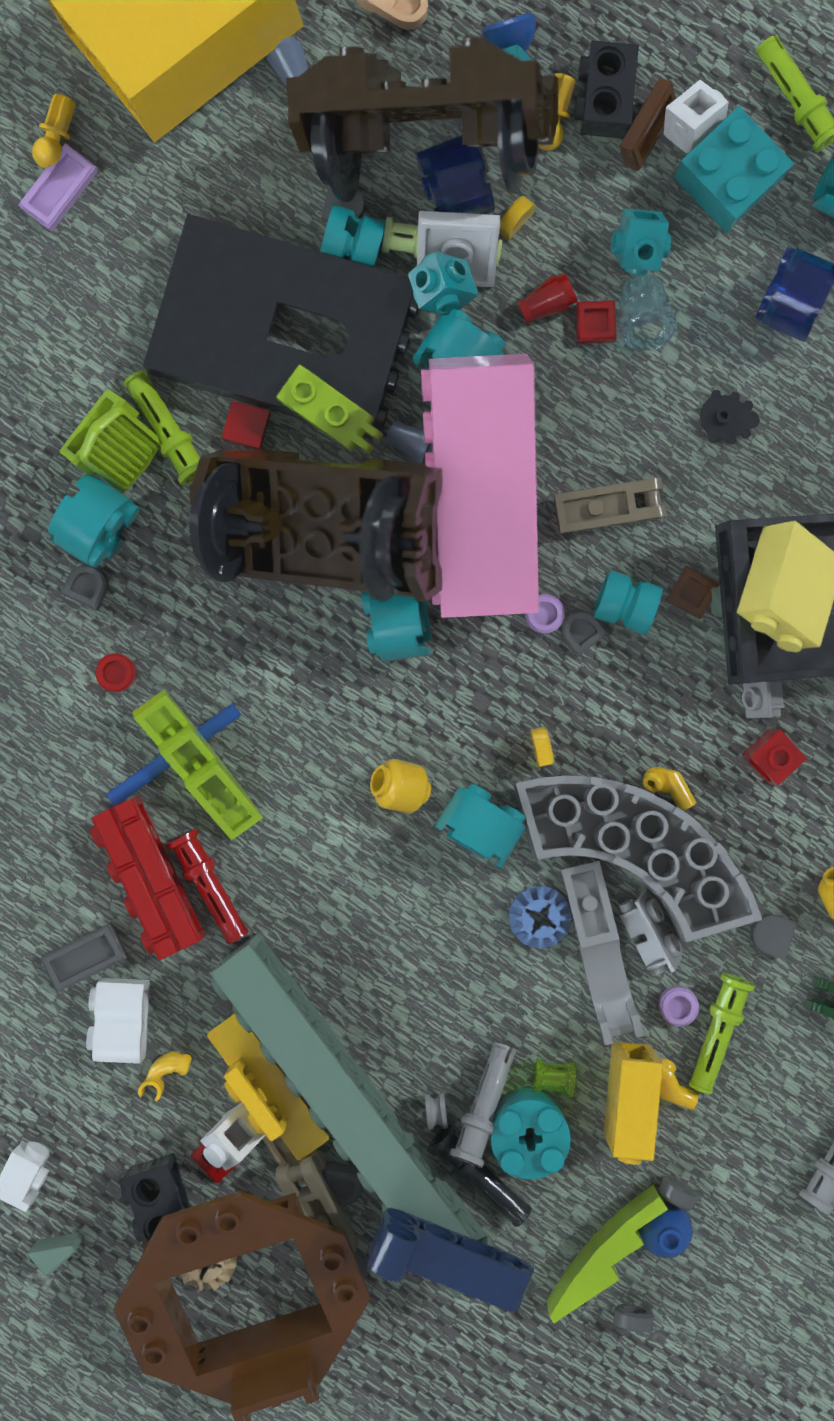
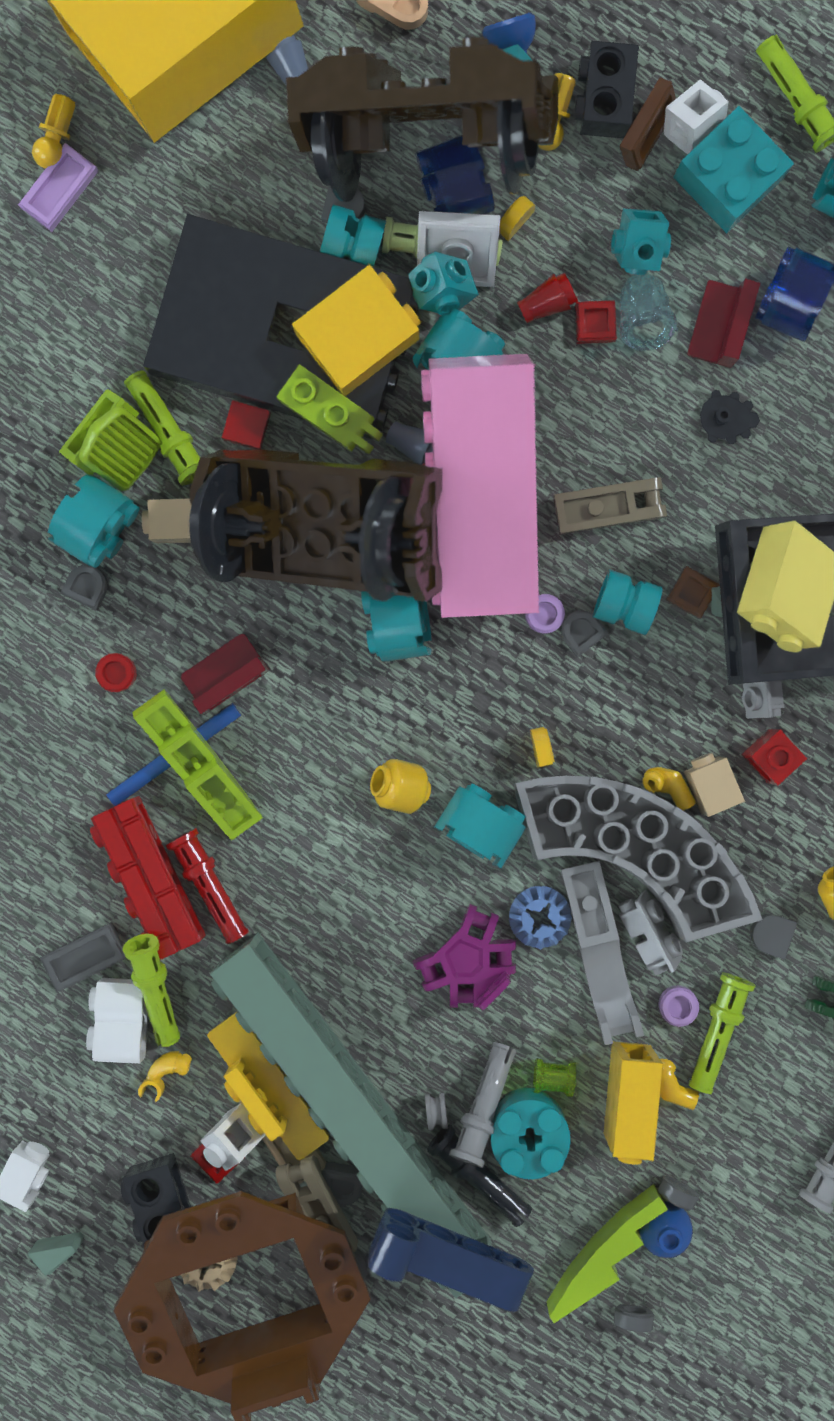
none -> lime pin [123,934,181,1047]
none -> tan brick [142,499,192,544]
none -> dark red panel [181,633,270,714]
none -> yellow brick [292,264,421,396]
none -> magenta piece [412,904,516,1011]
none -> tan brick [683,753,745,817]
none -> dark red panel [687,279,760,368]

